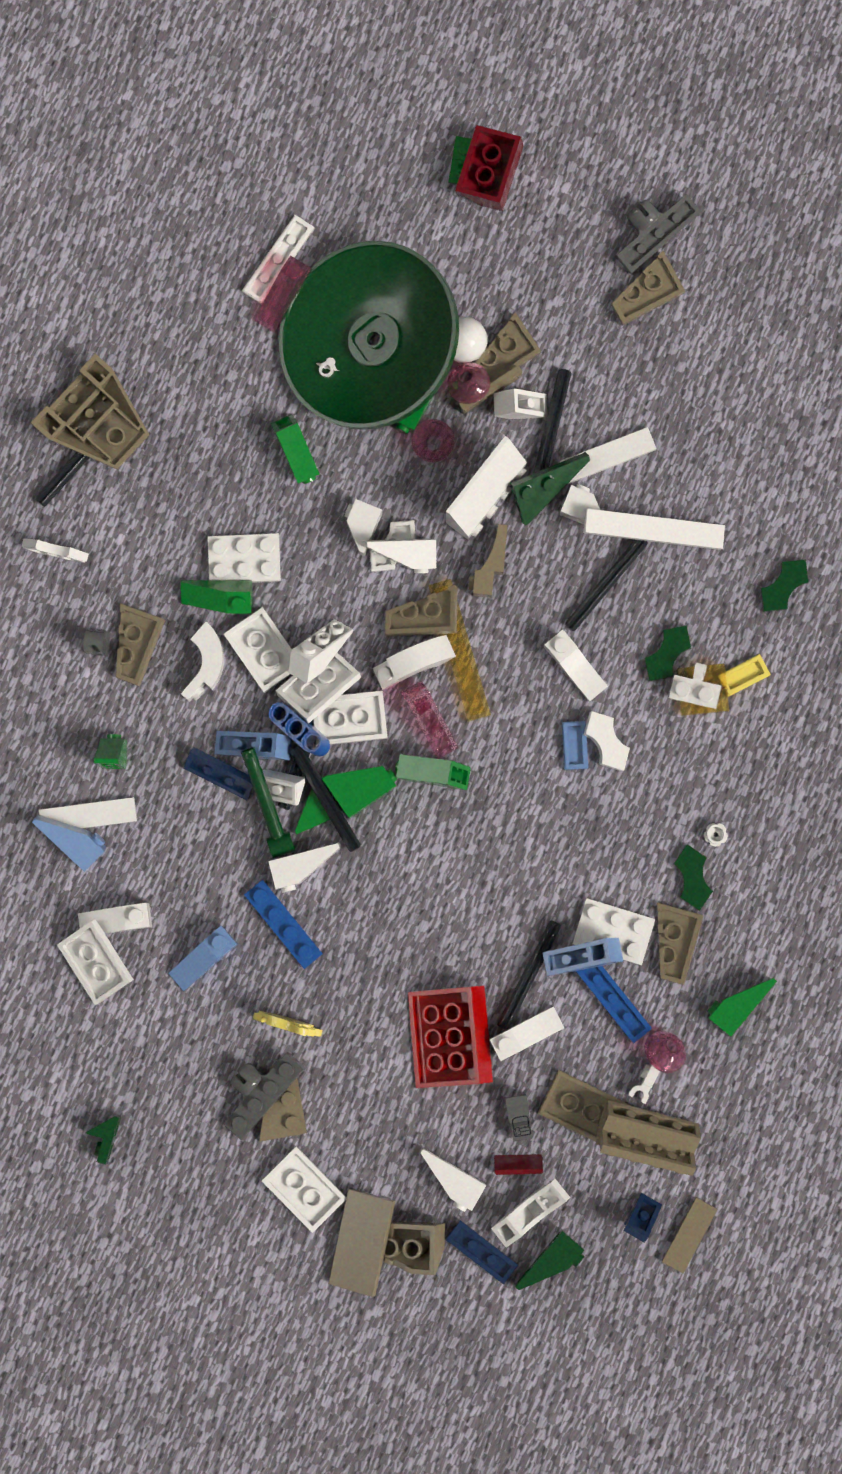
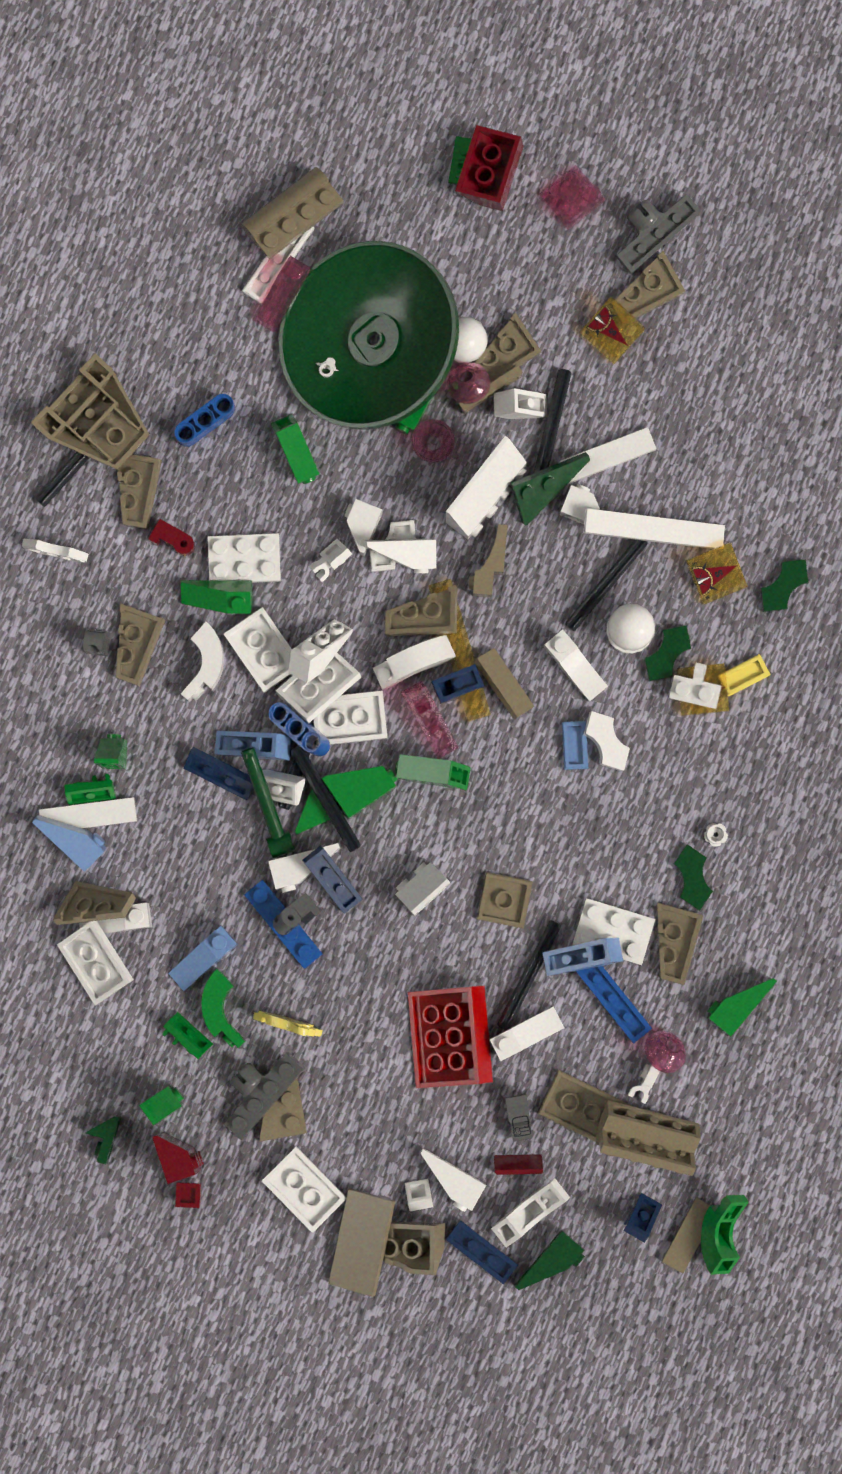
none -> dark tan wing [53,881,136,925]
none -> green plate [64,774,116,806]
none -> dark tan wing [117,455,162,530]
none -> green slope [139,1086,184,1126]
none -> dark red leg [148,519,195,556]
none -> dark red slope [152,1132,204,1184]
none -> green plate [163,1012,213,1059]
none -> blue beam [174,394,235,447]
none -> dark red tile [175,1182,201,1208]
none -> green arch [201,969,246,1048]
none -> dark tan brick [241,167,344,260]
none -> dark grey leg [273,893,321,935]
none -> dark blue plate [302,845,363,914]
none -> white plate [309,539,352,582]
none -> white slope [395,862,450,916]
none -> white slope [405,1179,433,1211]
none -> dark blue slope [431,664,484,704]
none -> dark tan tile [474,648,534,720]
none -> dark tan tile [477,872,533,929]
none -> clear pink slope [539,165,605,230]
none -> clear yellow tile [580,297,646,364]
none -> white tile [606,604,655,654]
none -> clear yellow tile [686,542,748,605]
none -> green arch [701,1195,749,1275]

